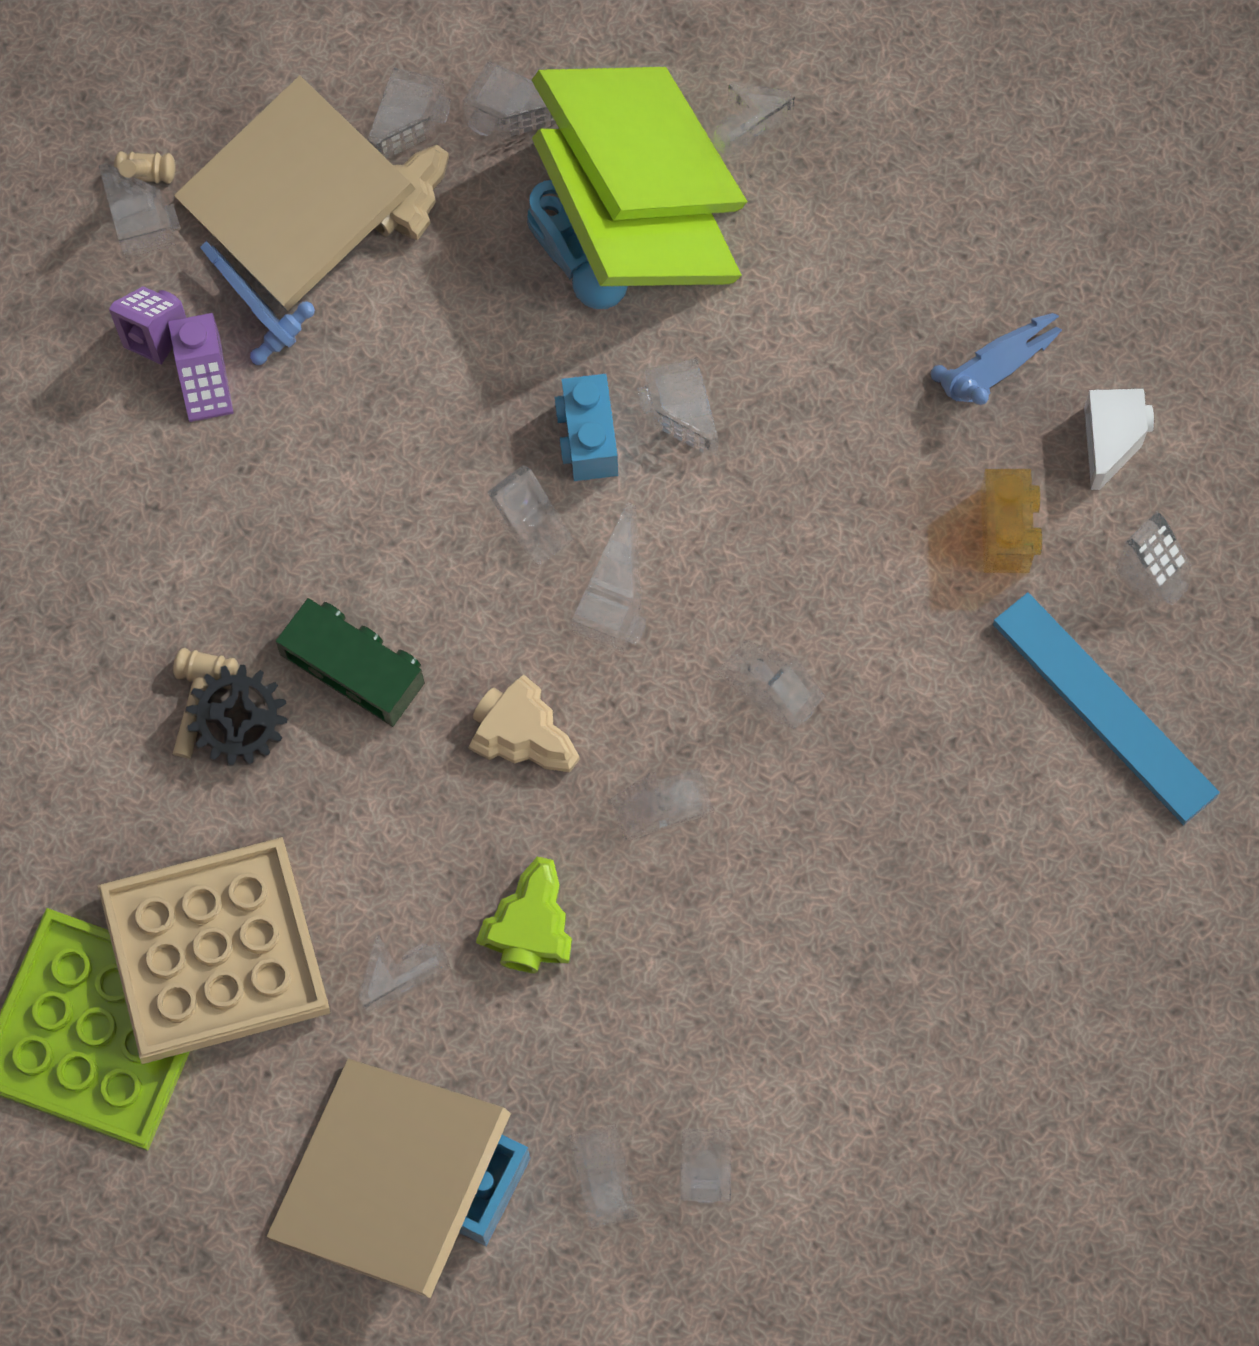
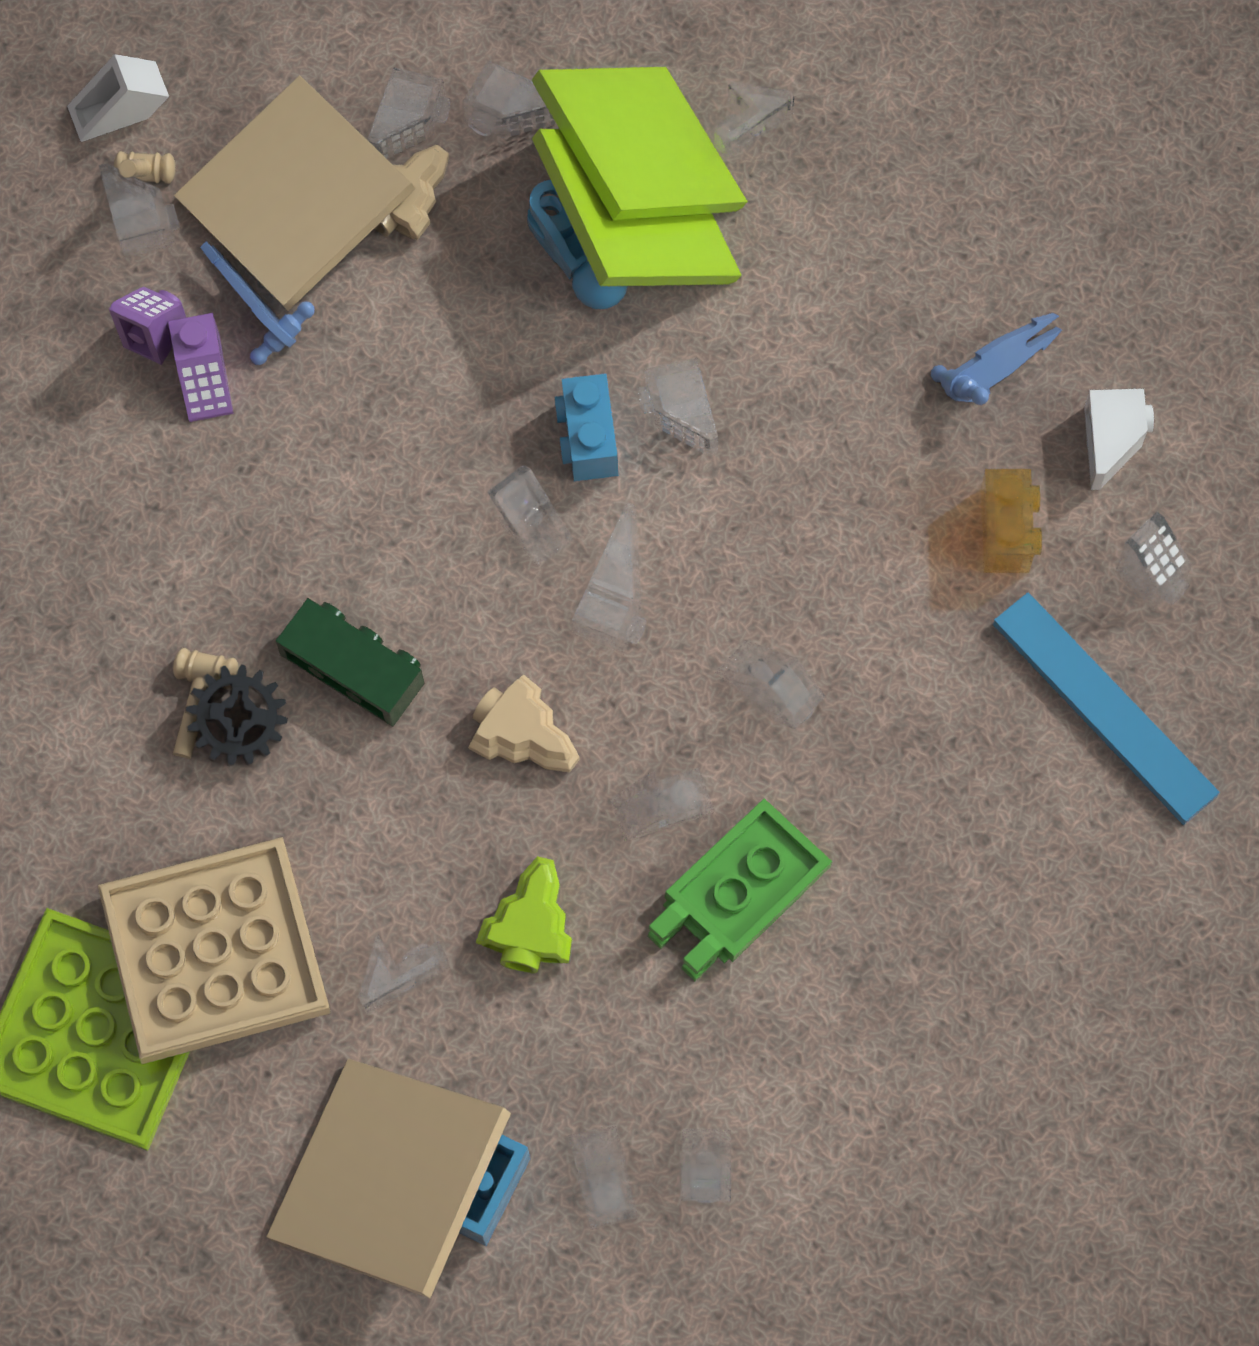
none -> white slope [67,54,169,142]
none -> bright green tile [647,798,832,981]

